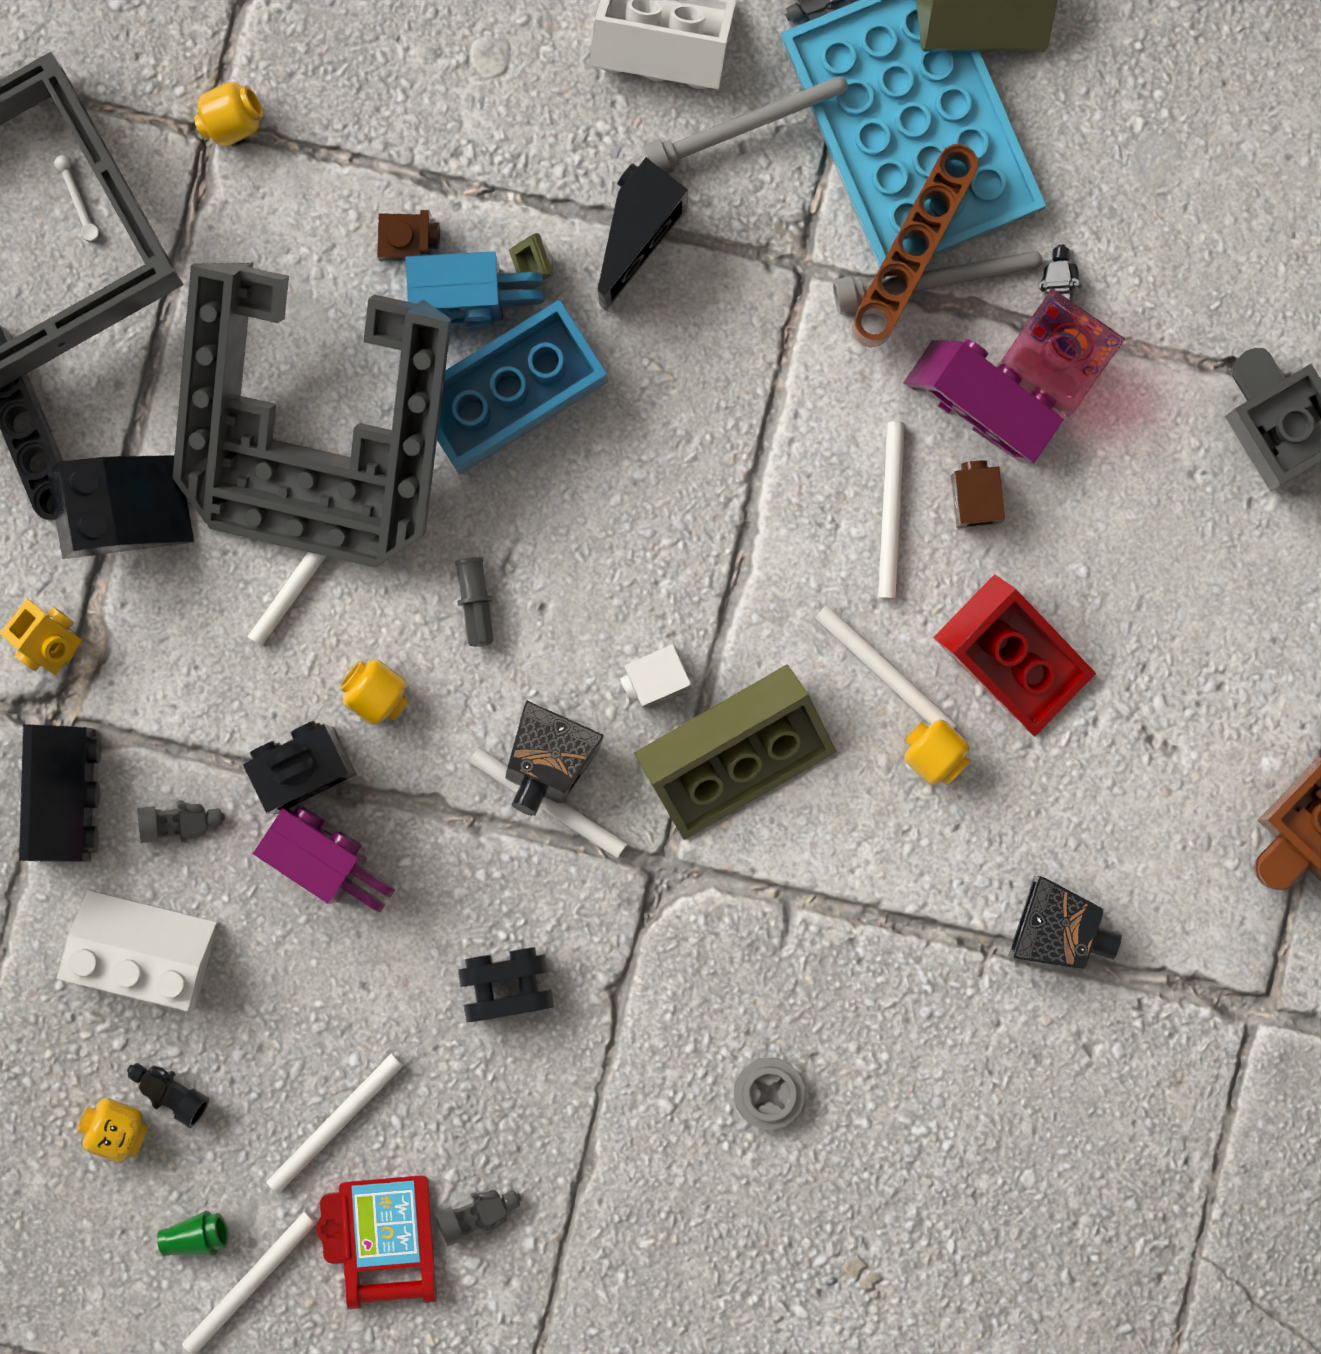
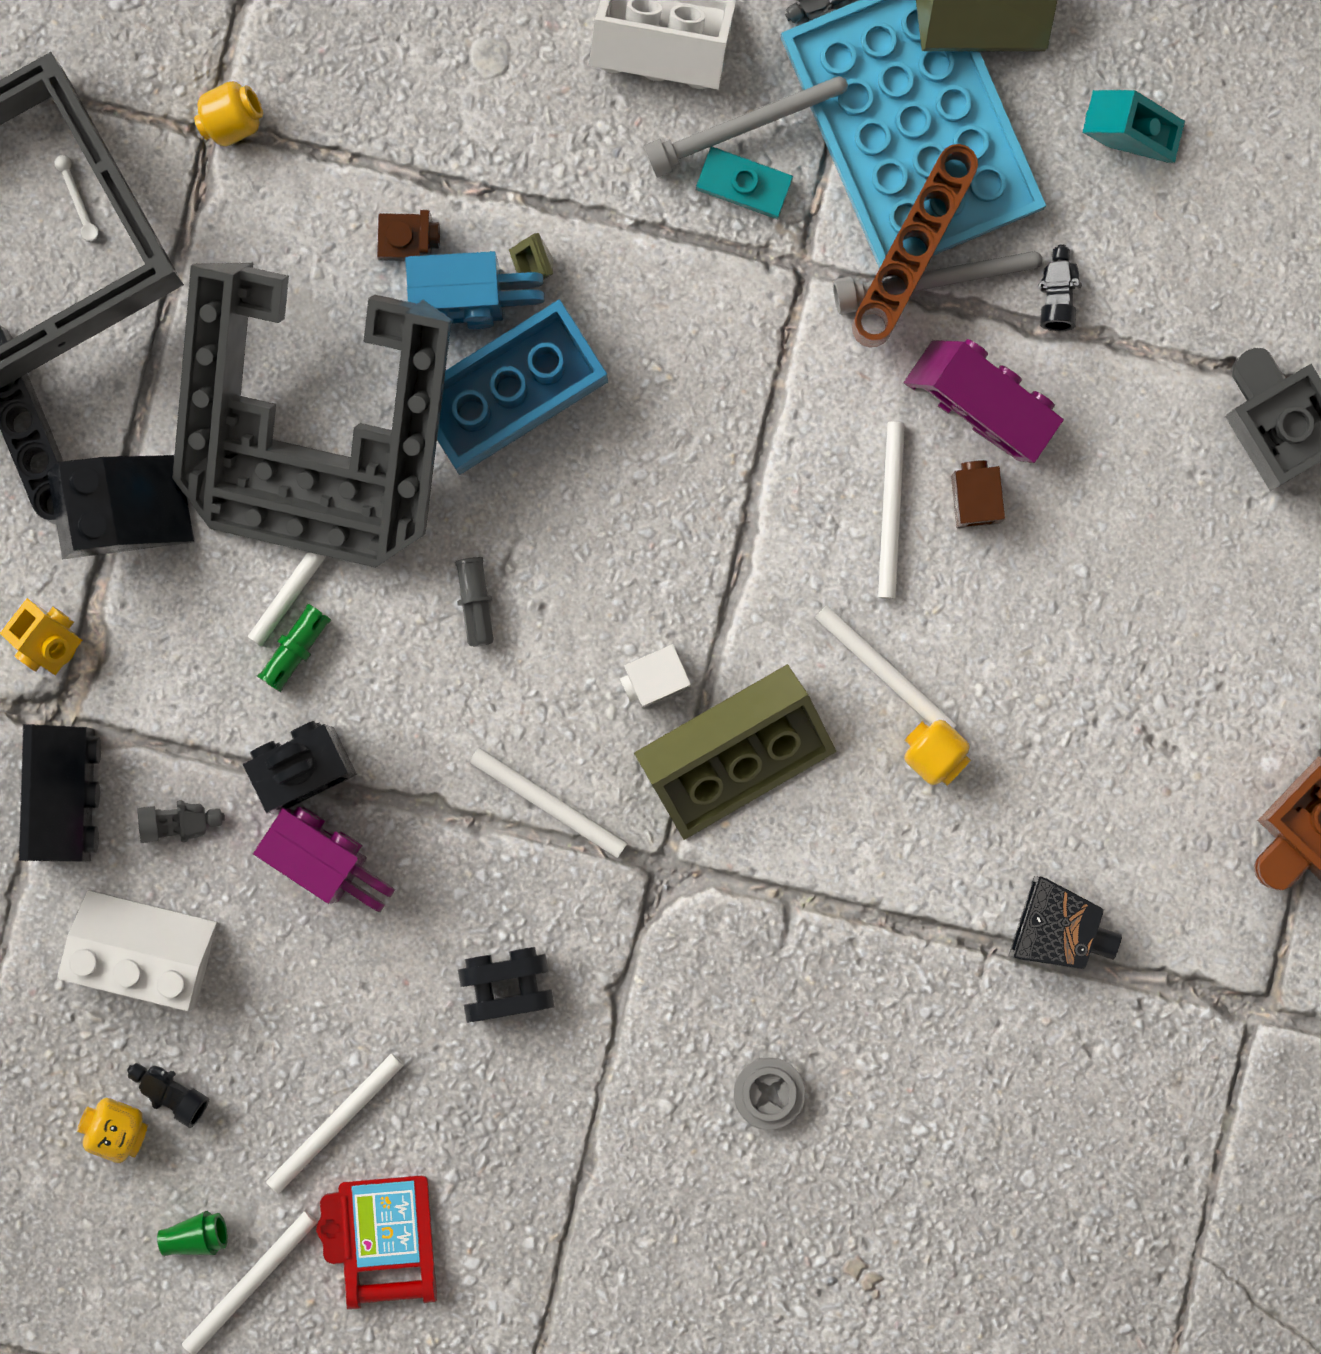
yellow head [340,659,408,725] -> none
dark grey piece [434,1190,522,1247] -> none
torso [505,700,604,816] -> none
black slope [597,157,688,311] -> none
red slope [933,574,1097,737] -> none
clear pink slope [996,288,1125,417] -> none
none -> green pin [257,604,331,693]
none -> teal plate [696,147,793,220]
none -> teal slope [1082,90,1185,163]

